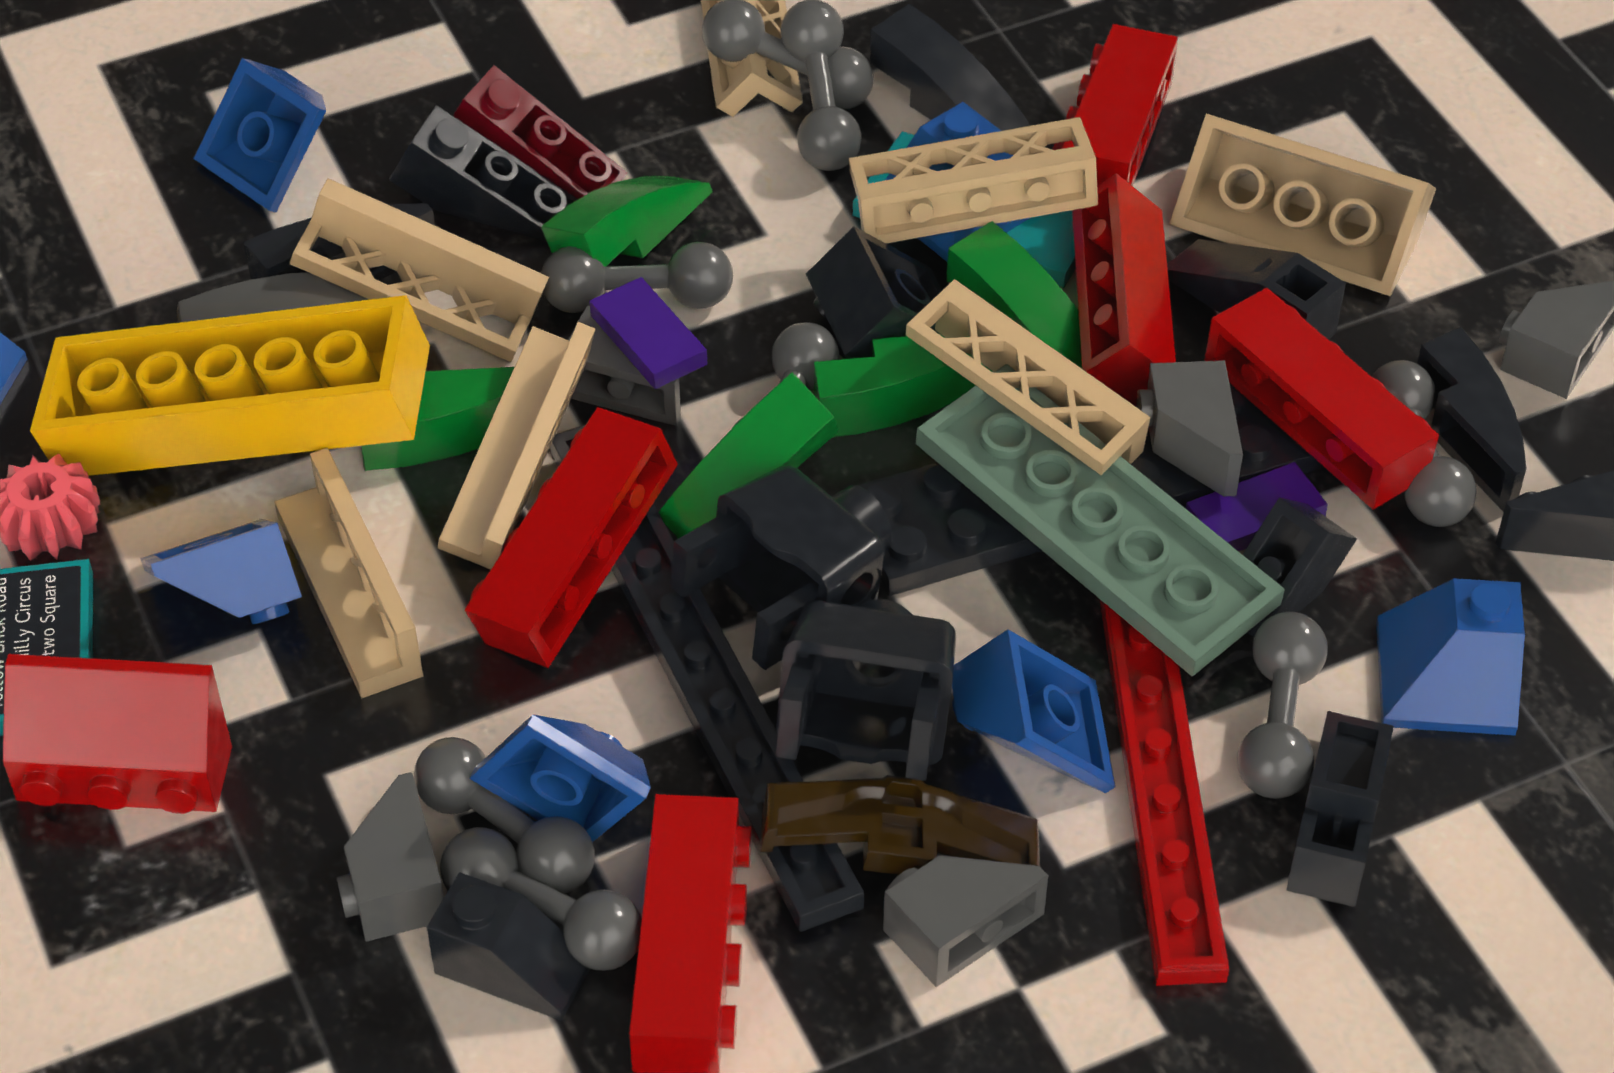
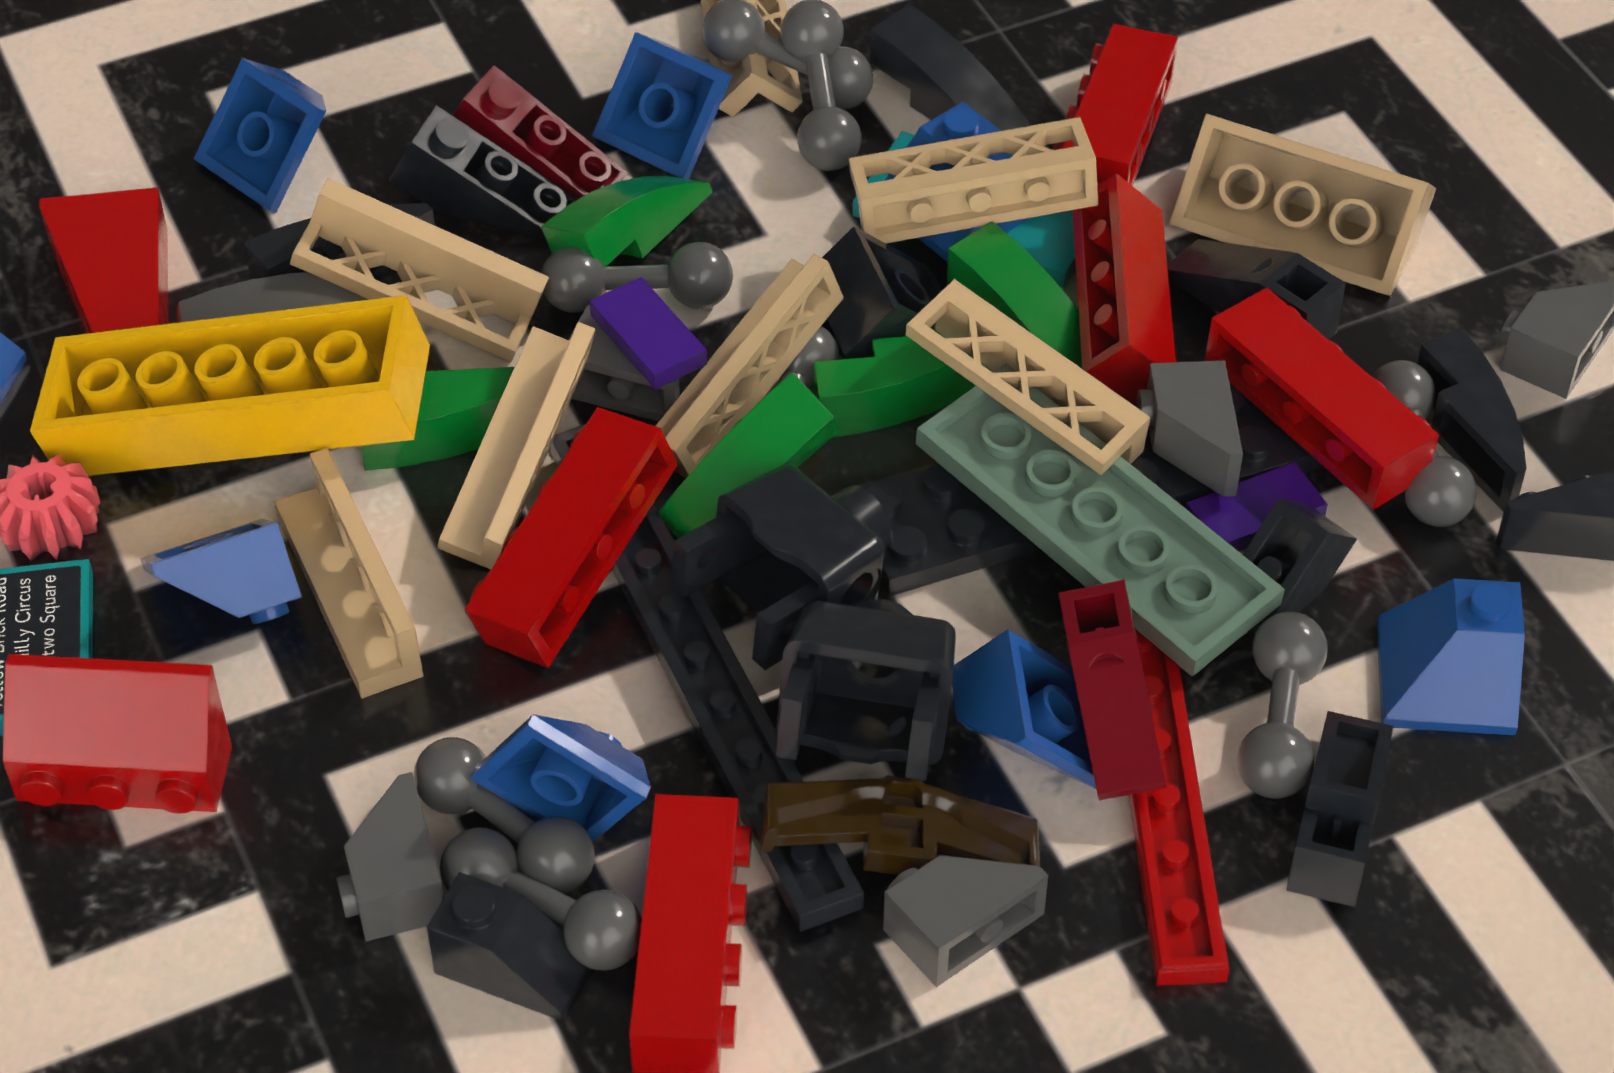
none -> red slope [40,187,168,334]
none -> blue slope [592,32,732,179]
none -> tan fence [656,253,844,478]
none -> dark red slope [1059,579,1167,801]

